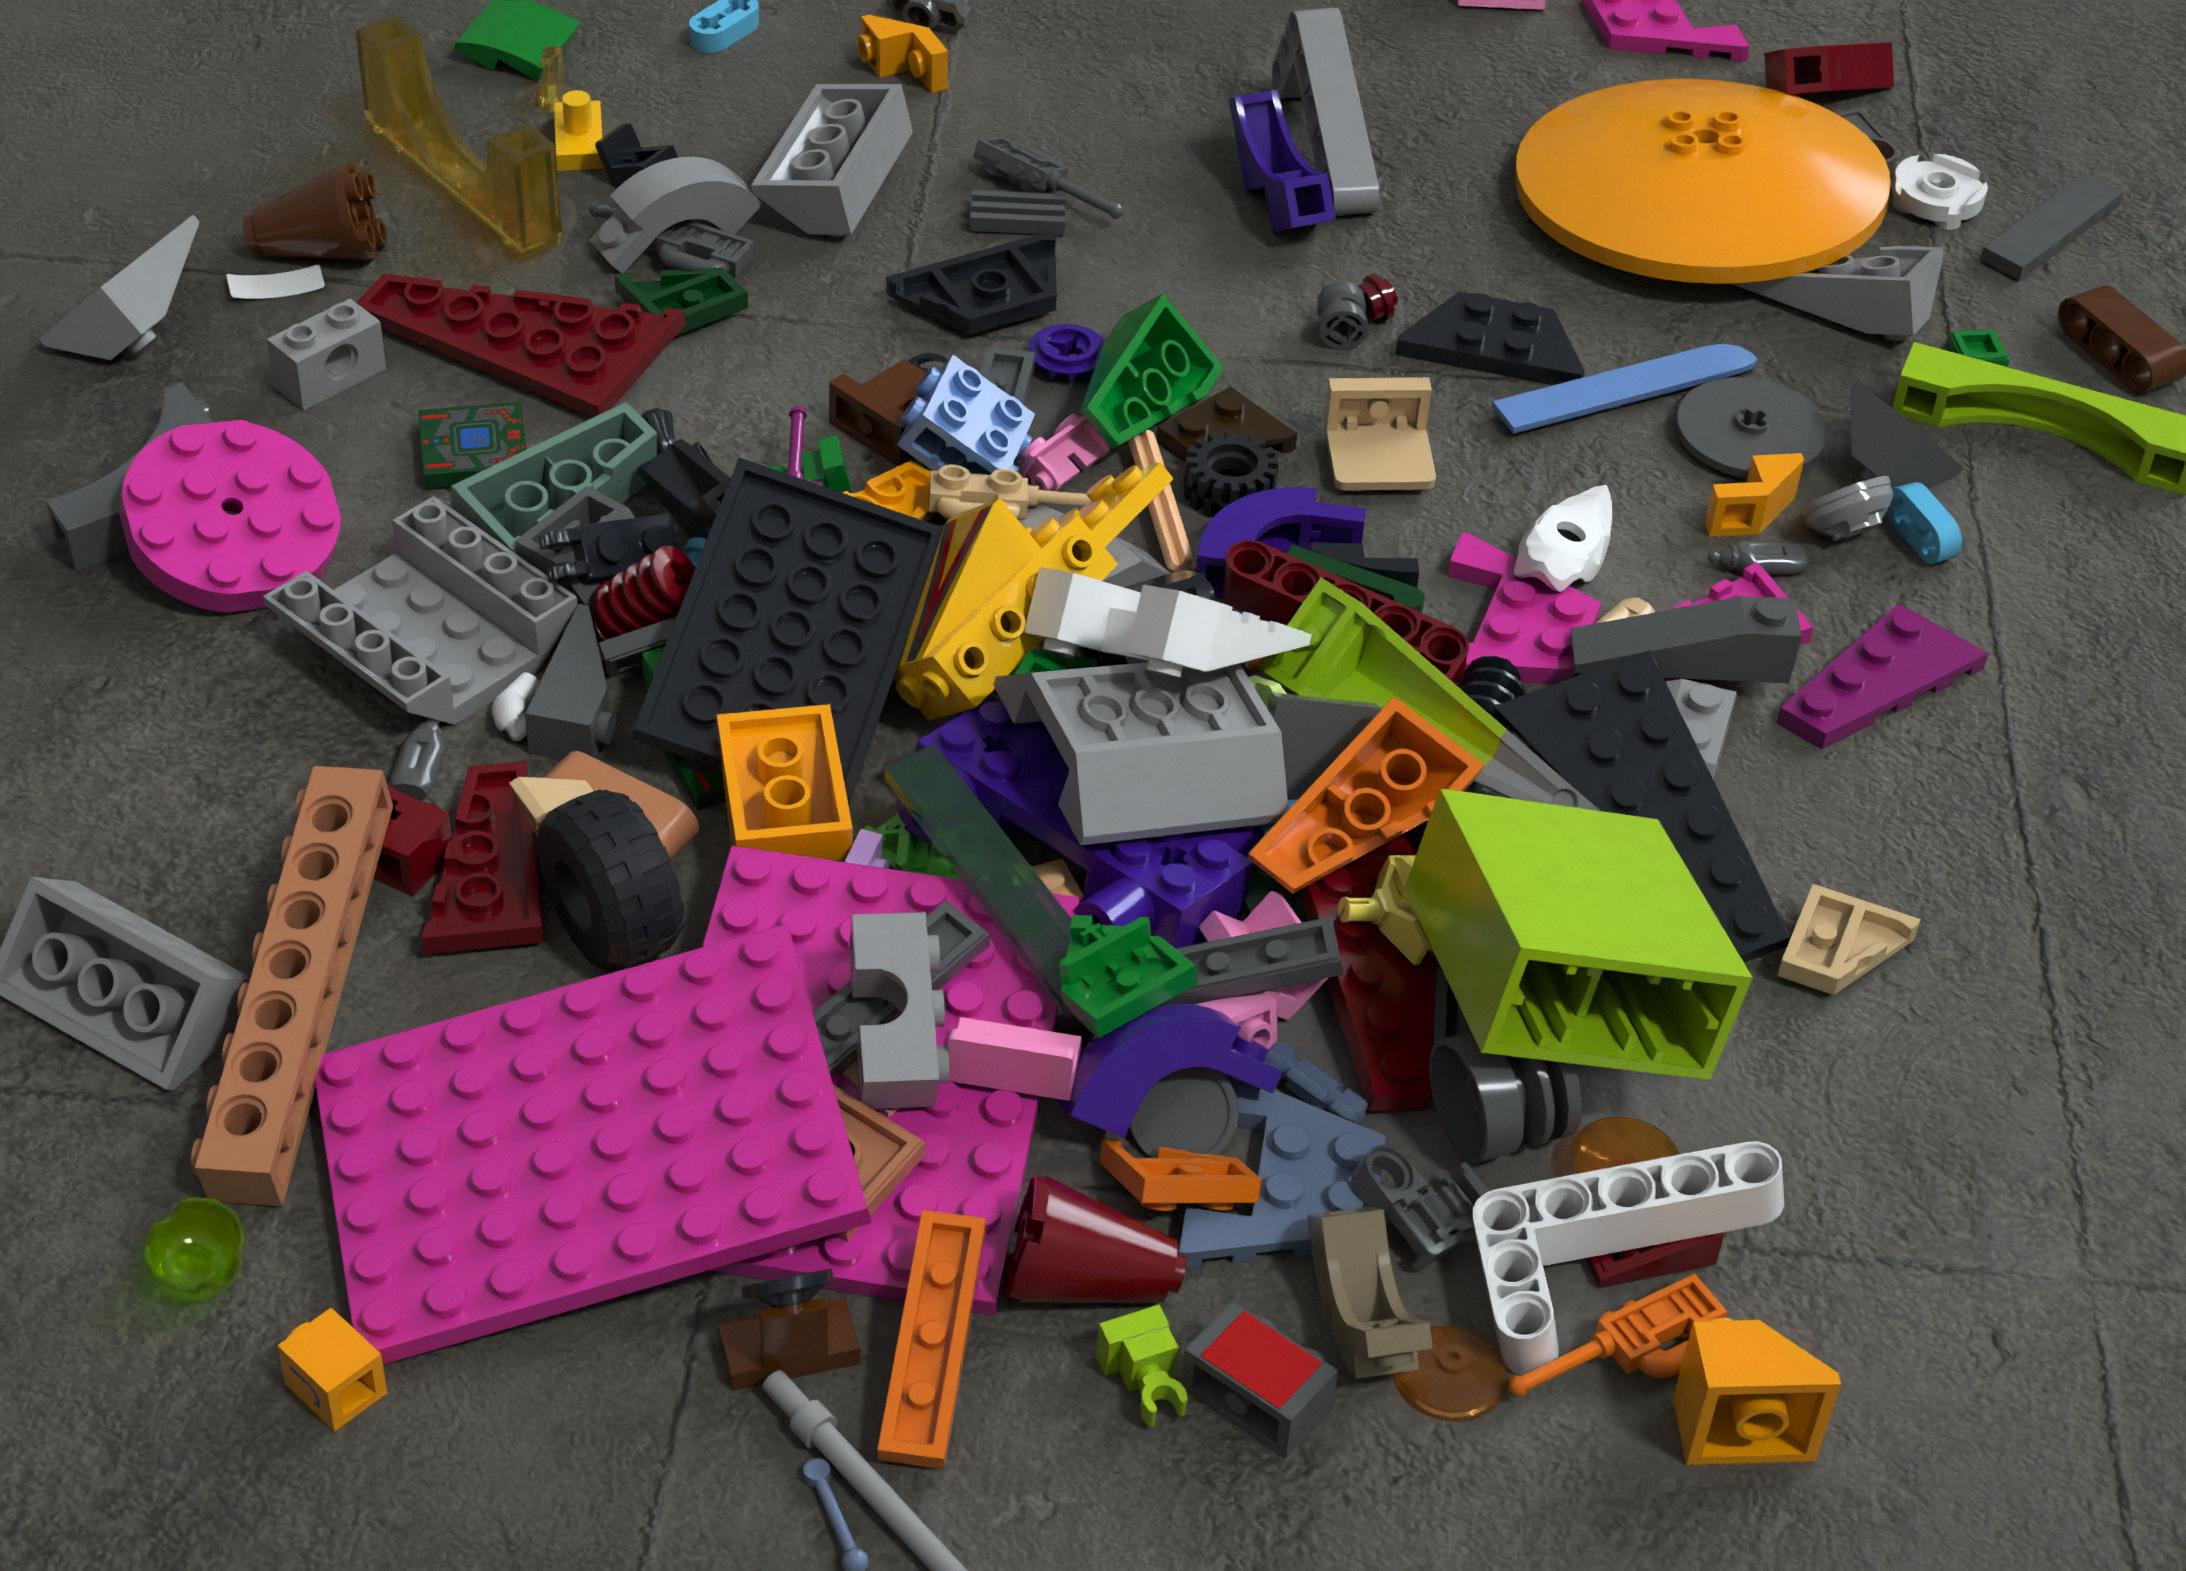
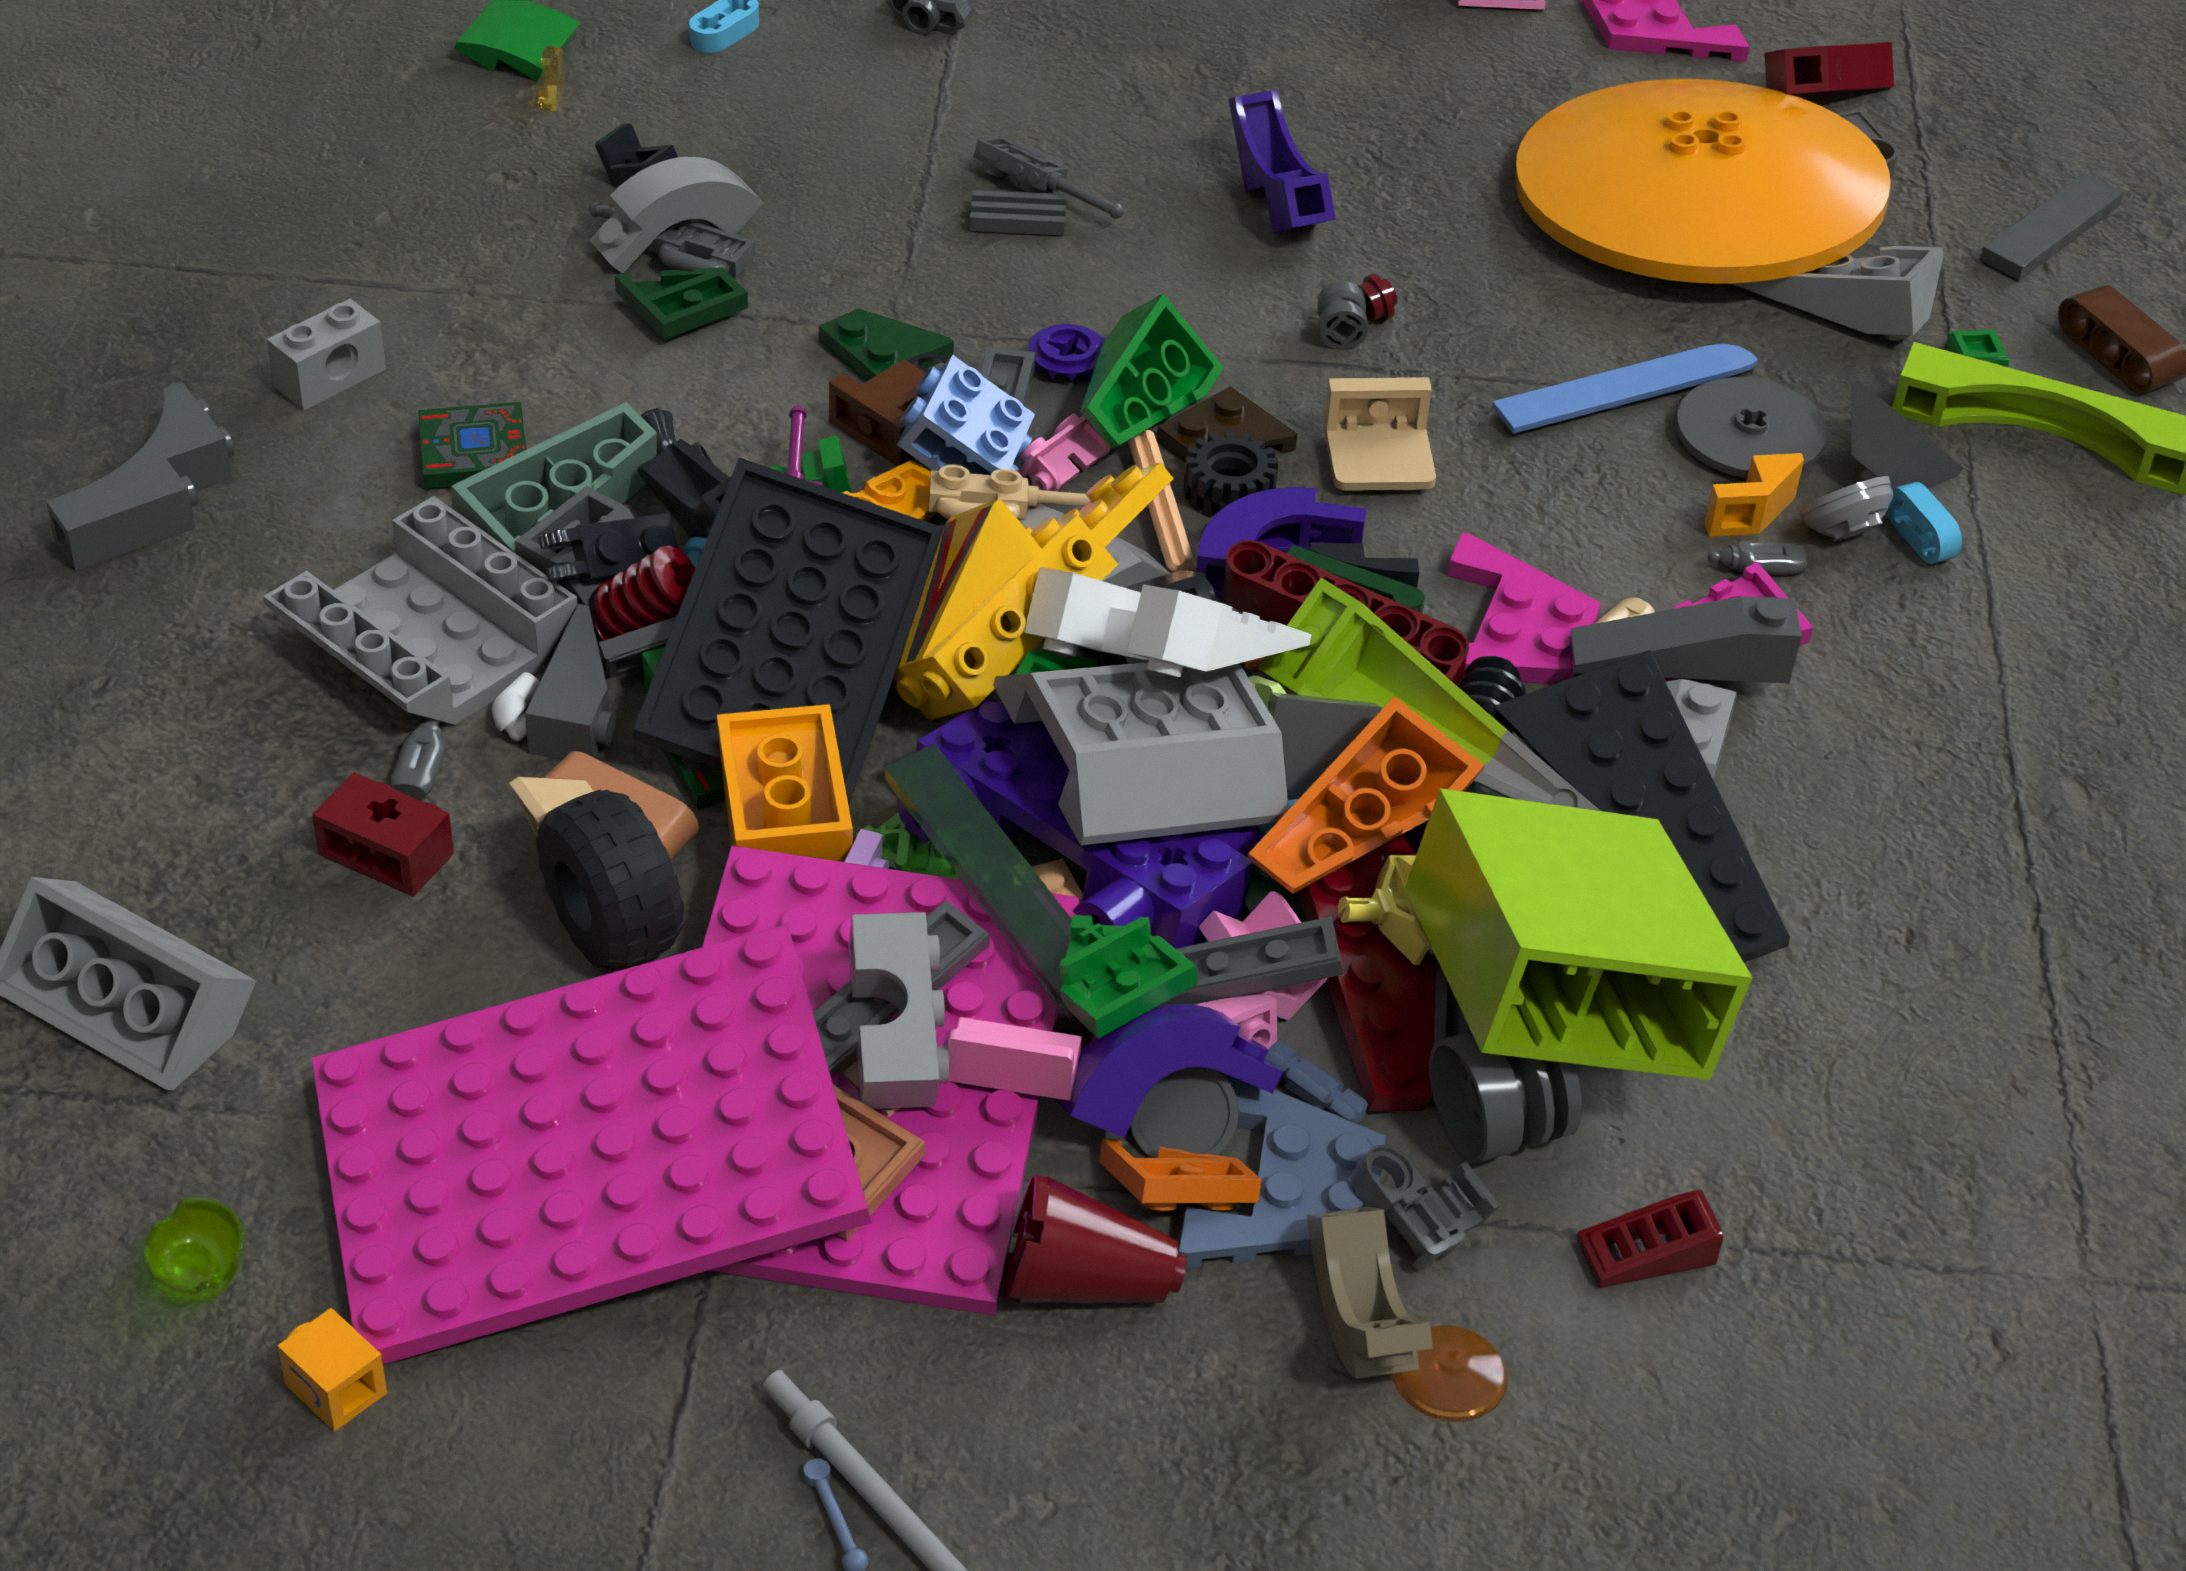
light grey wedge [39,215,200,360] -> none
dark pink piece [119,420,341,613] -> none
nougat brick [191,766,393,1207] -> none
white sticker [226,265,325,299] -> none
reddish brown cone [243,163,388,261] -> none
clear yellow arch [355,14,563,259] -> none
dark red wing [356,274,686,417] -> none
dark red wing [422,761,543,954] -> none
yellow tile [554,90,604,171] -> none
reddish brown piece [718,1268,860,1391] -> none
light grey slope [751,84,913,237] -> none
light orange slope [857,15,948,93] -> none
orange plate [877,1210,986,1469] -> none
black wing [886,231,1057,335] -> none
lime piece [1095,1304,1188,1426] -> none
brick [1181,1301,1338,1459] -> none
light grey beam [1272,7,1379,216] -> none
black wing [1395,291,1585,385] -> none
white beam [1473,1141,1784,1375] -> none
orange piece [1508,1273,1728,1397] -> none
white piece [1514,485,1612,592] -> none
clear orange piece [1571,1117,1680,1174] -> none
light orange slope [1672,1318,1841,1465] -> none
magenta wing [1777,603,1989,749] -> none
tan wing [1777,884,1921,995] -> none
white plate [1891,154,1988,230] -> none
none -> dark green wing [819,308,954,382]

